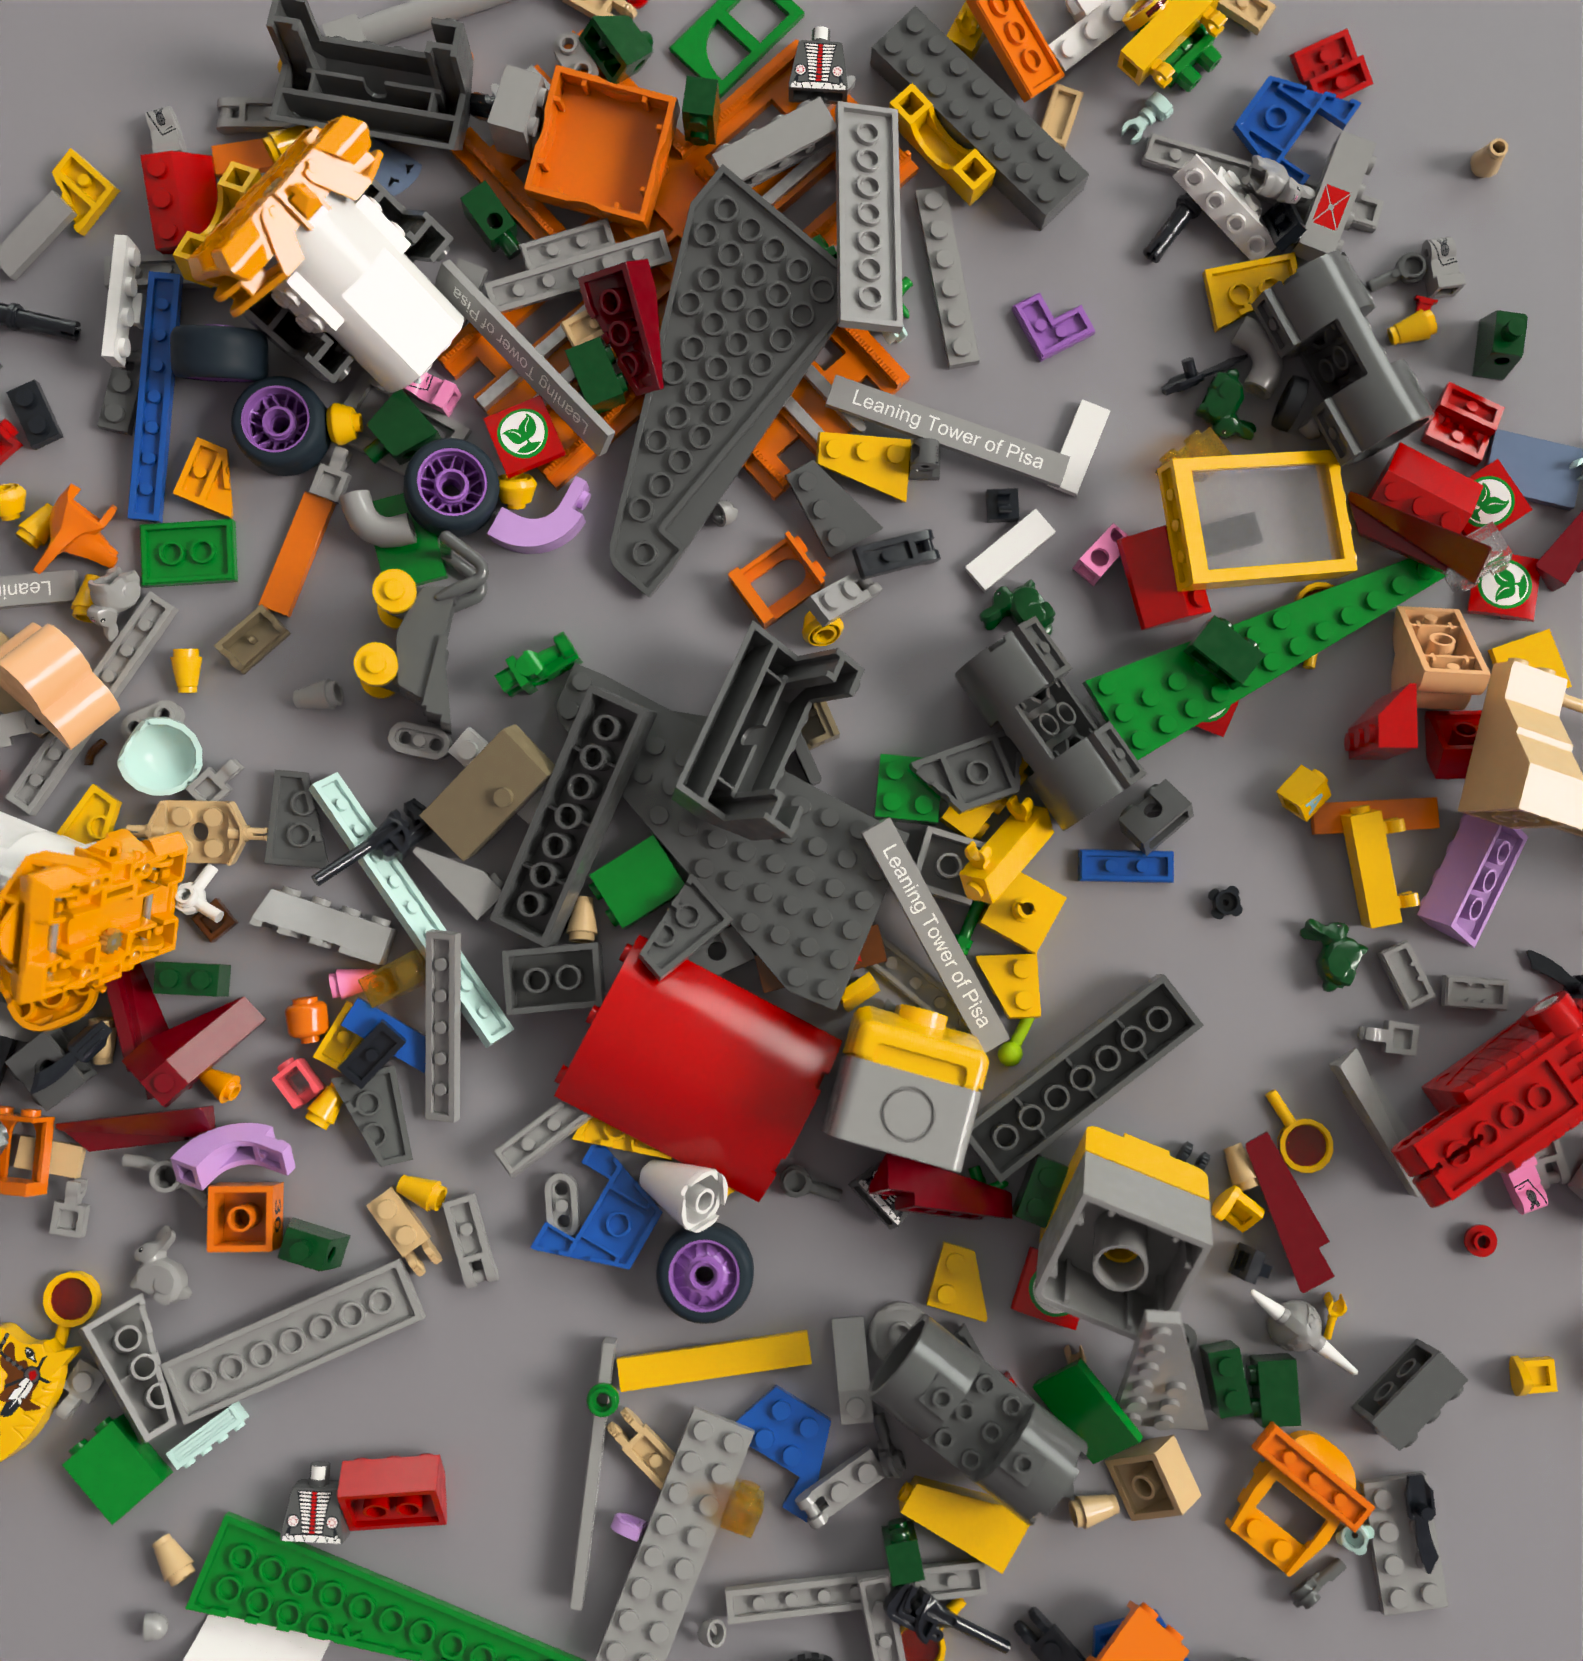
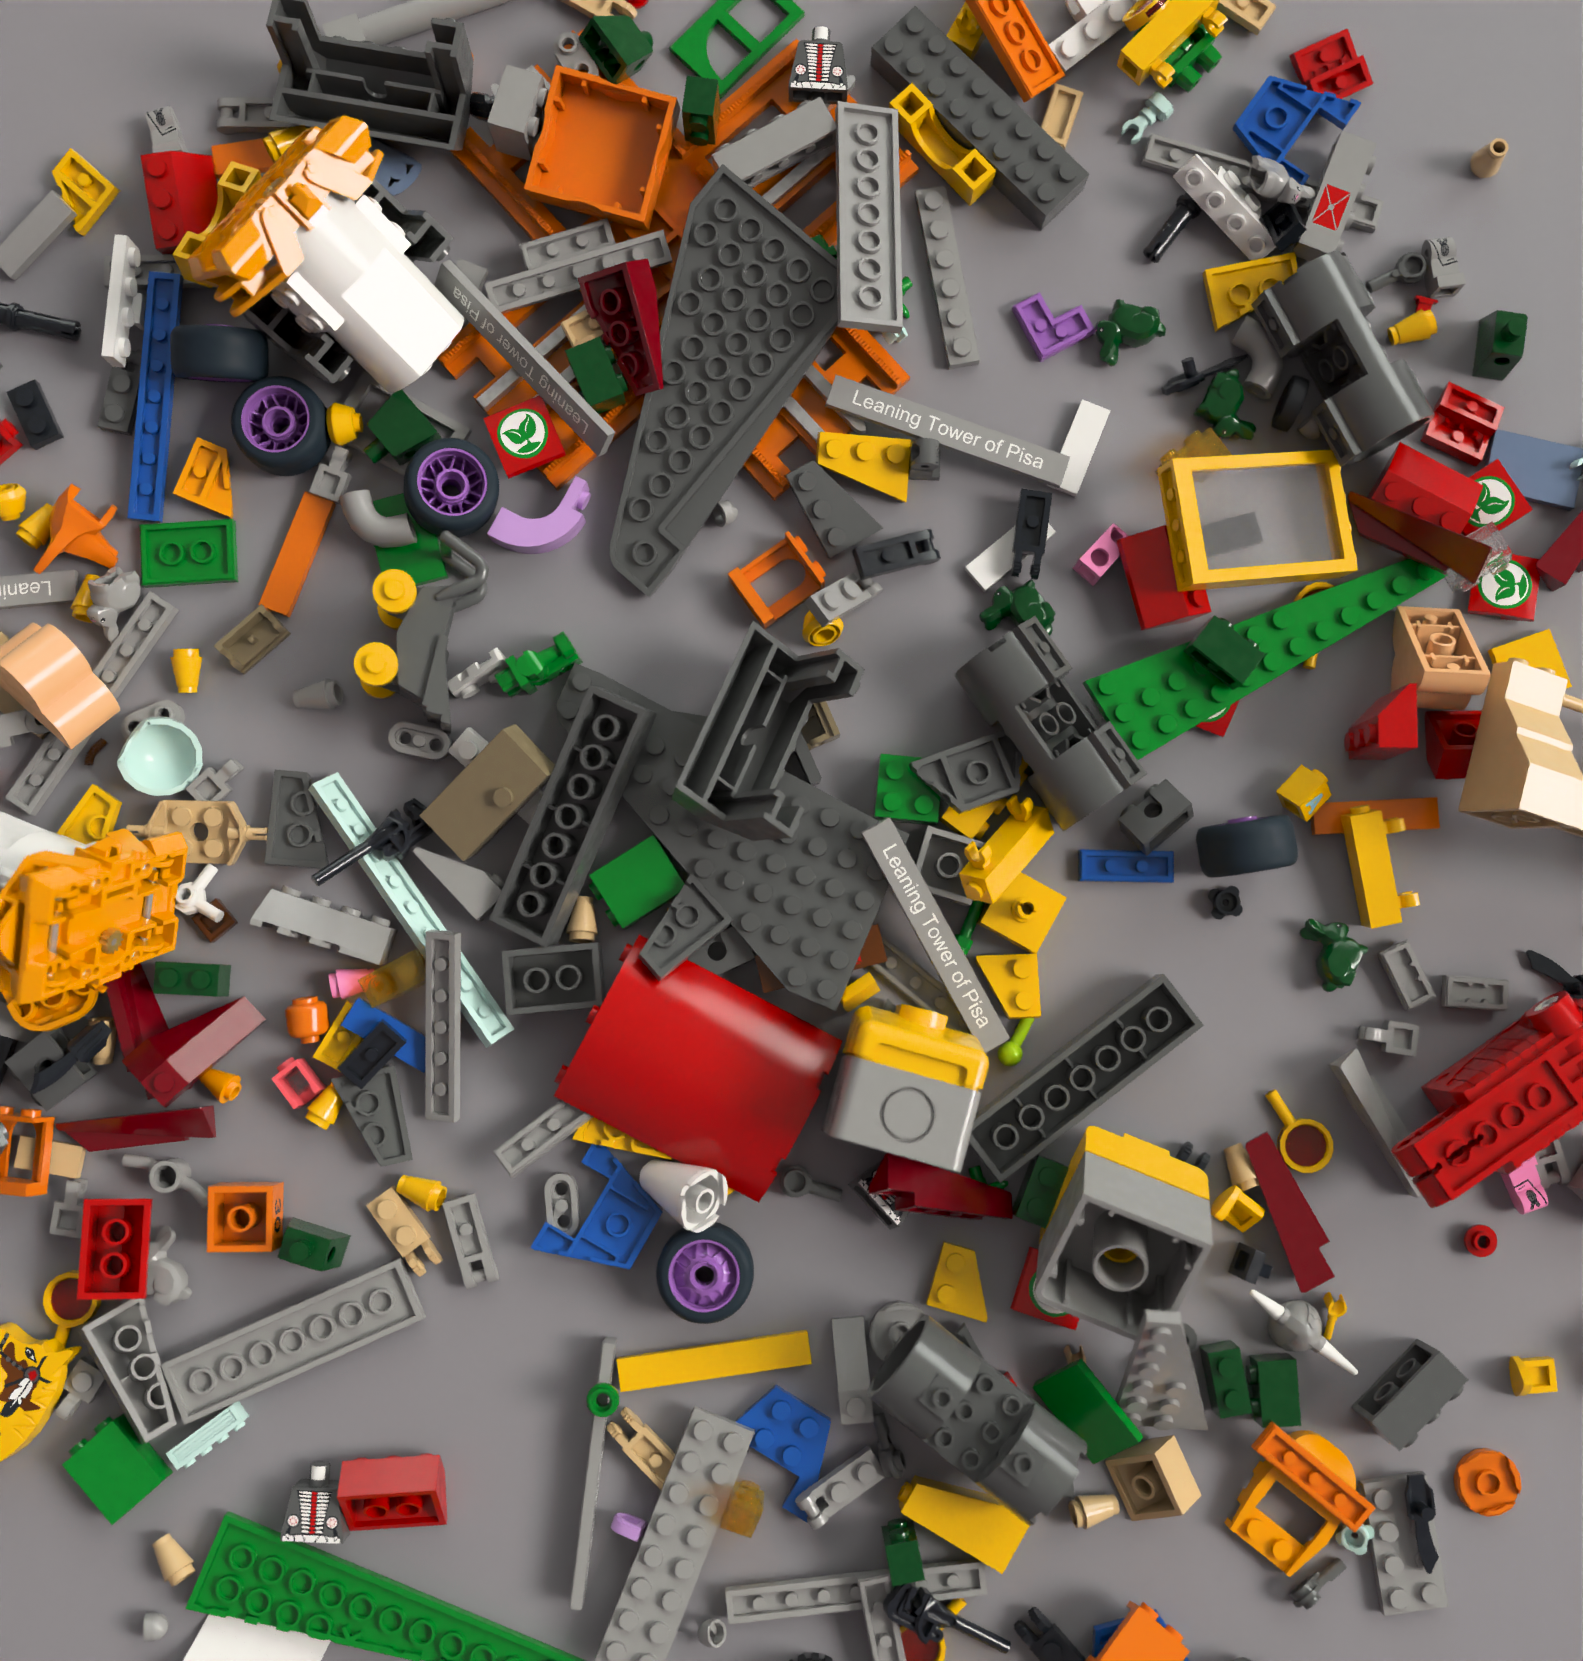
lavender arch [170,1123,296,1191] -> none
bright pink leg [402,372,462,417] -> none
dark green torso [460,180,521,260] -> none
yellow cone [498,473,537,509] -> none
black tile [986,488,1020,523] -> none
lavender slope [1417,813,1528,948] -> none
none -> red slope [77,1199,152,1300]
none -> white wing [448,648,509,699]
none -> black hinge [1011,489,1052,580]
none -> dark green animal [1095,299,1166,367]
none -> black wheel [1196,814,1298,878]
none -> orange tile [1453,1448,1522,1517]

